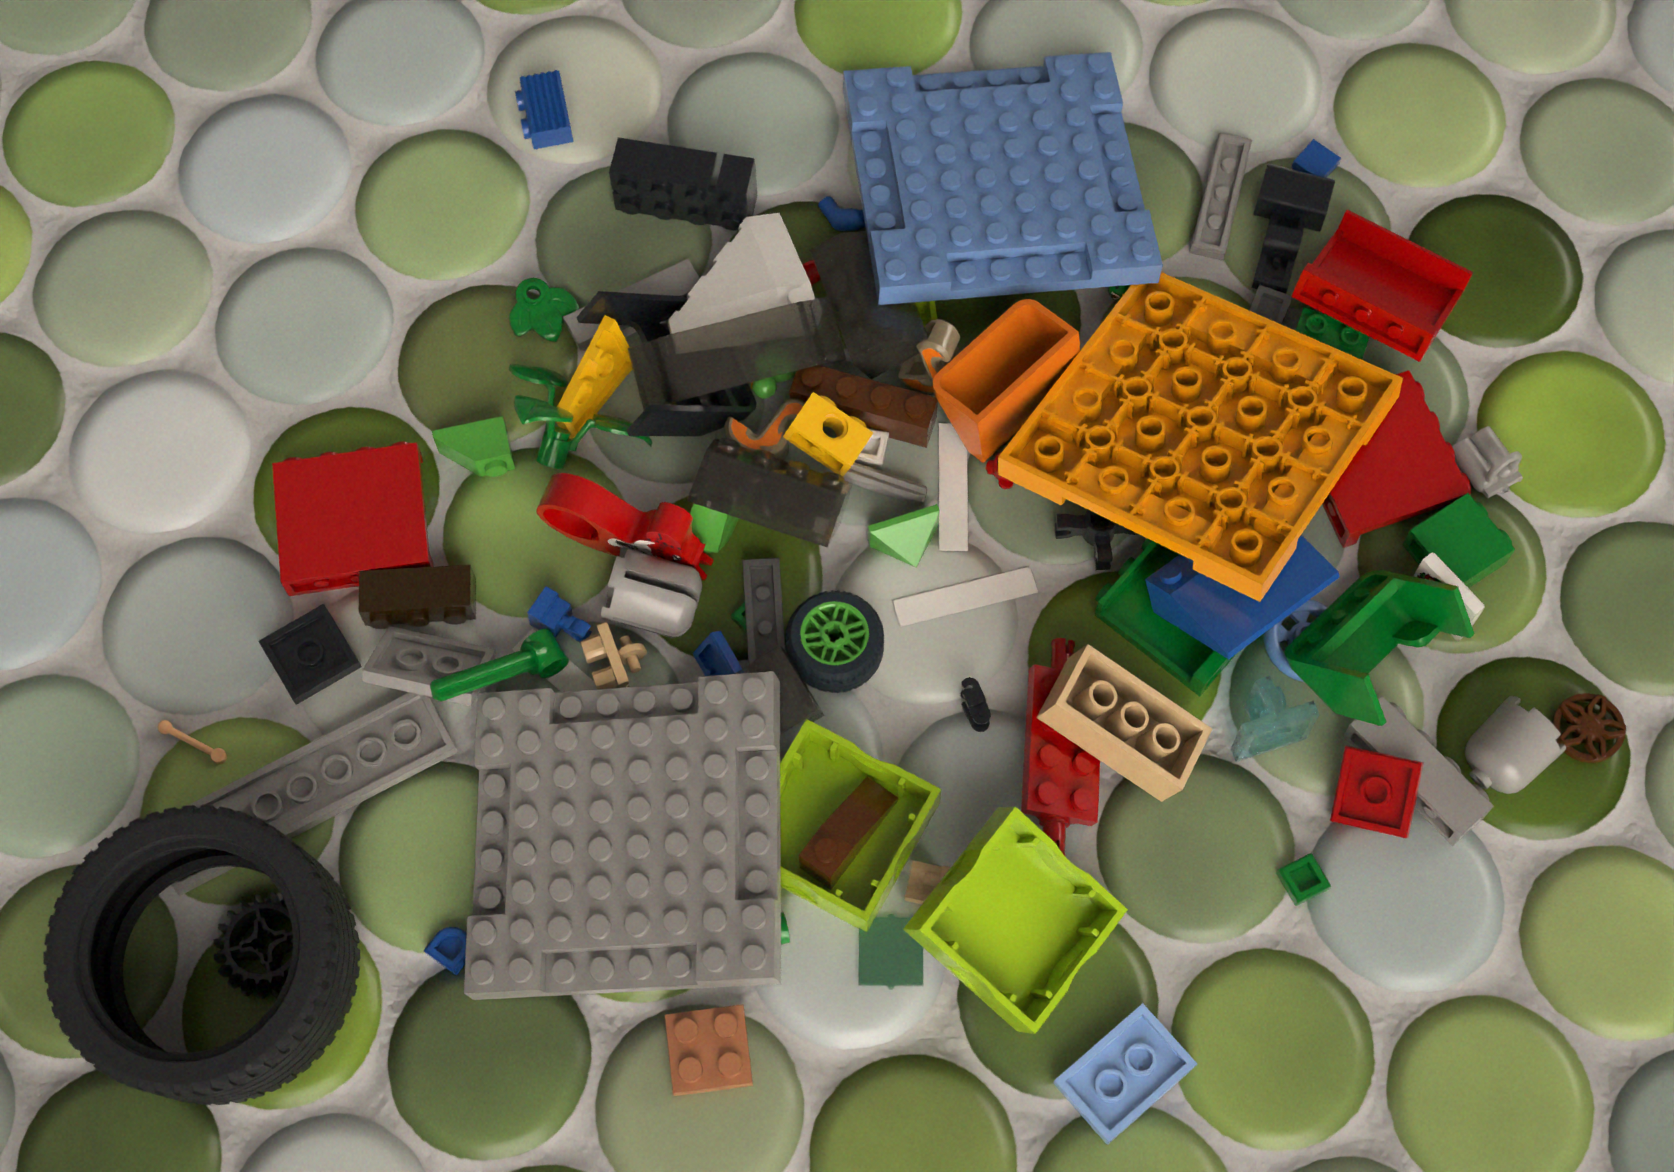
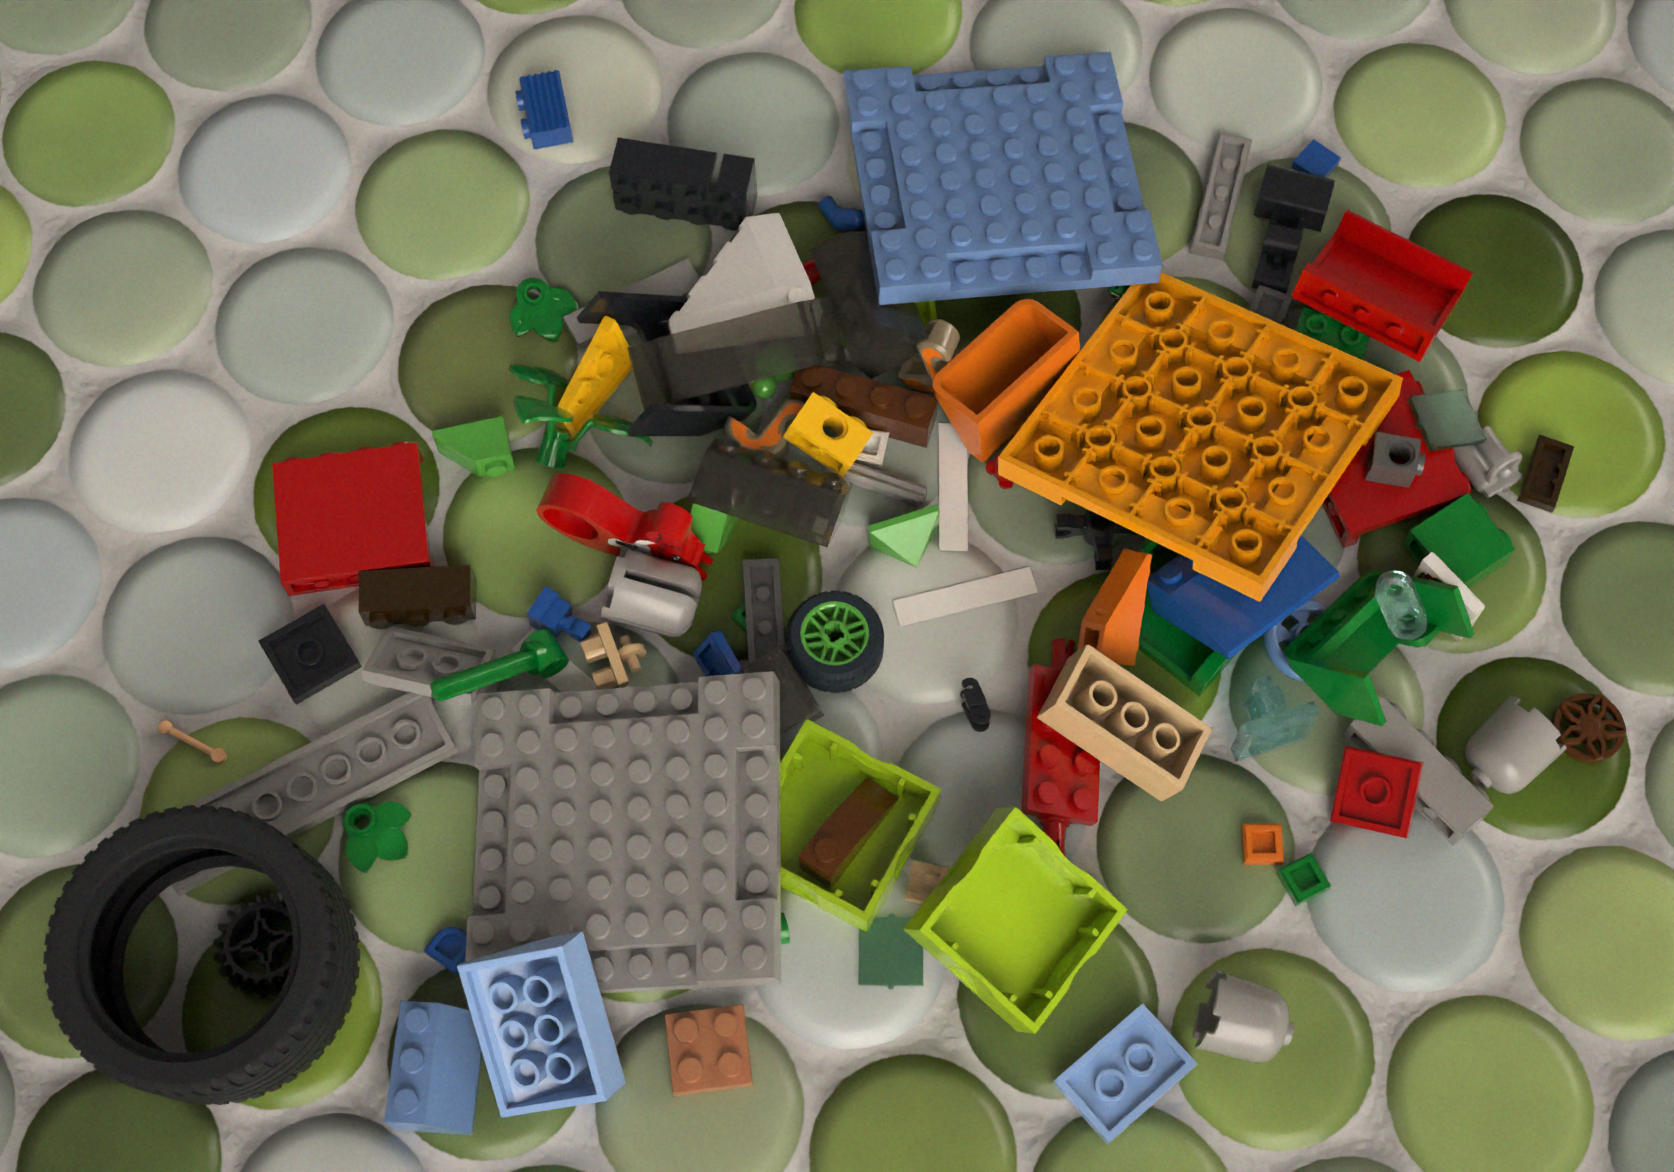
none -> green plate [343,801,412,873]
none -> medium blue slope [384,1001,482,1135]
none -> light blue slope [457,931,626,1118]
none -> orange slope [1077,549,1152,666]
none -> light grey cylinder [1193,970,1294,1063]
none -> orange tile [1241,824,1284,865]
none -> dark grey brick [1365,432,1425,488]
none -> clear light blue plate [1375,570,1427,640]
none -> clear green piece [1407,389,1487,451]
none -> dark brown plate [1517,434,1574,513]

